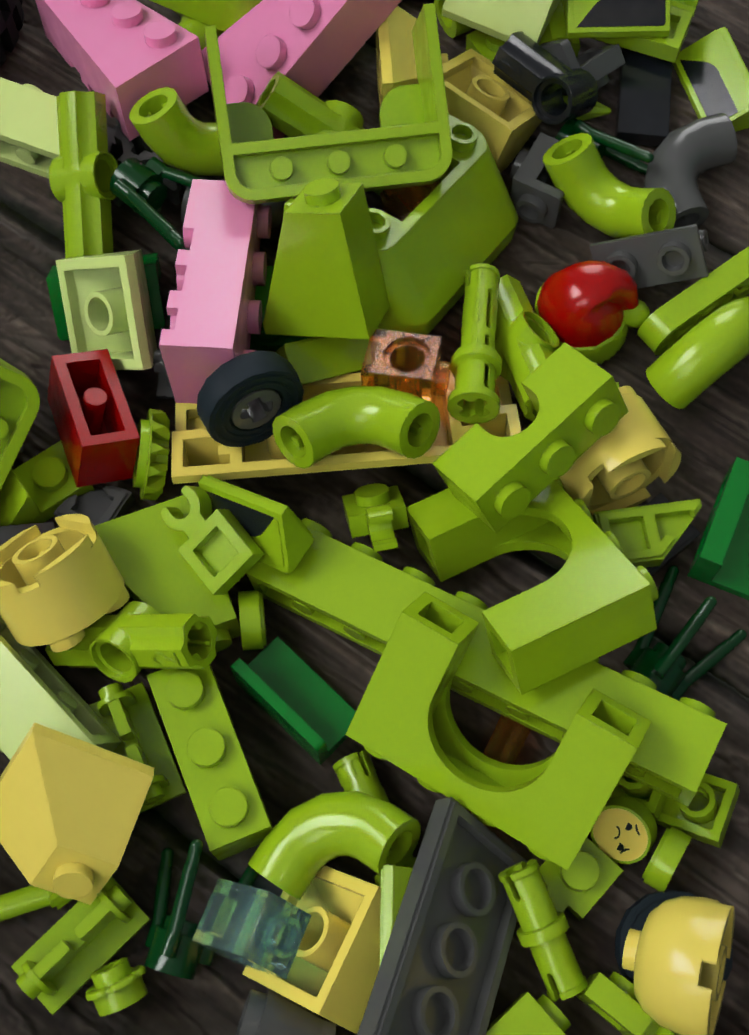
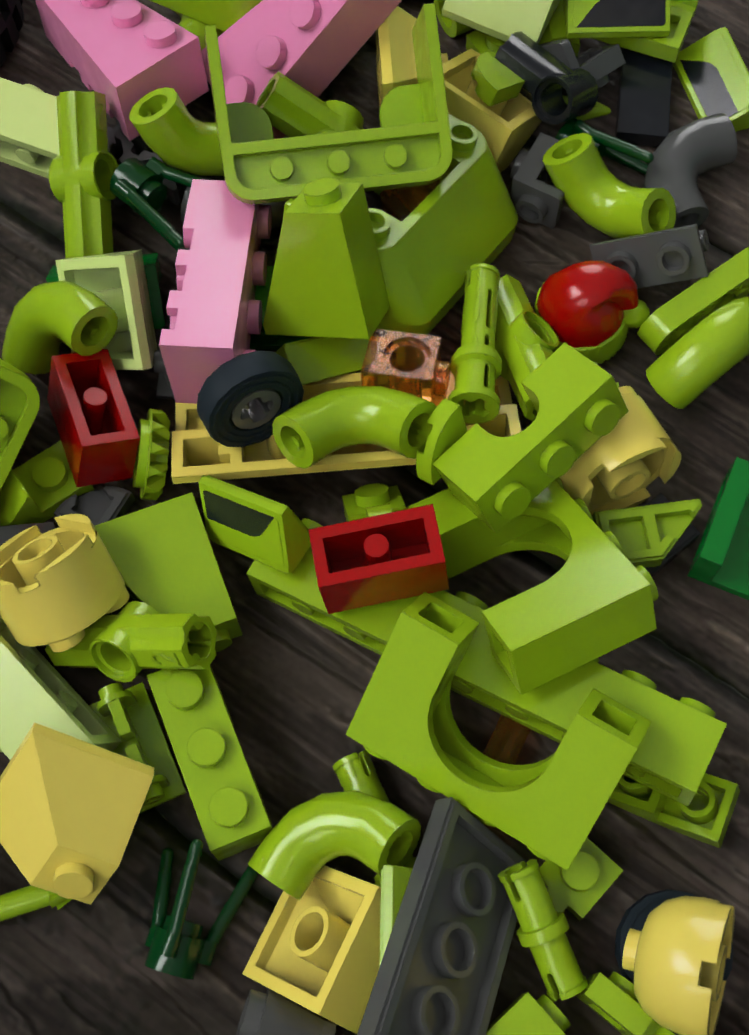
lime hinge [11,877,151,1015] -> none
lime plate [85,957,148,1017] -> none
lime plate [161,485,264,595] -> none
clear light blue brick [192,878,312,979] -> none
green panel [230,636,356,765] -> none
lime tile [238,590,267,651] -> none
light yellow tile [590,796,657,864] -> none
dark green plant [623,565,747,701] -> none
lime tile [642,826,692,893] -> none
none -> lime cylinder [2,281,118,374]
none -> red brick [308,504,449,614]
none -> lime tile [416,398,467,485]
none -> lime tile [471,52,525,106]

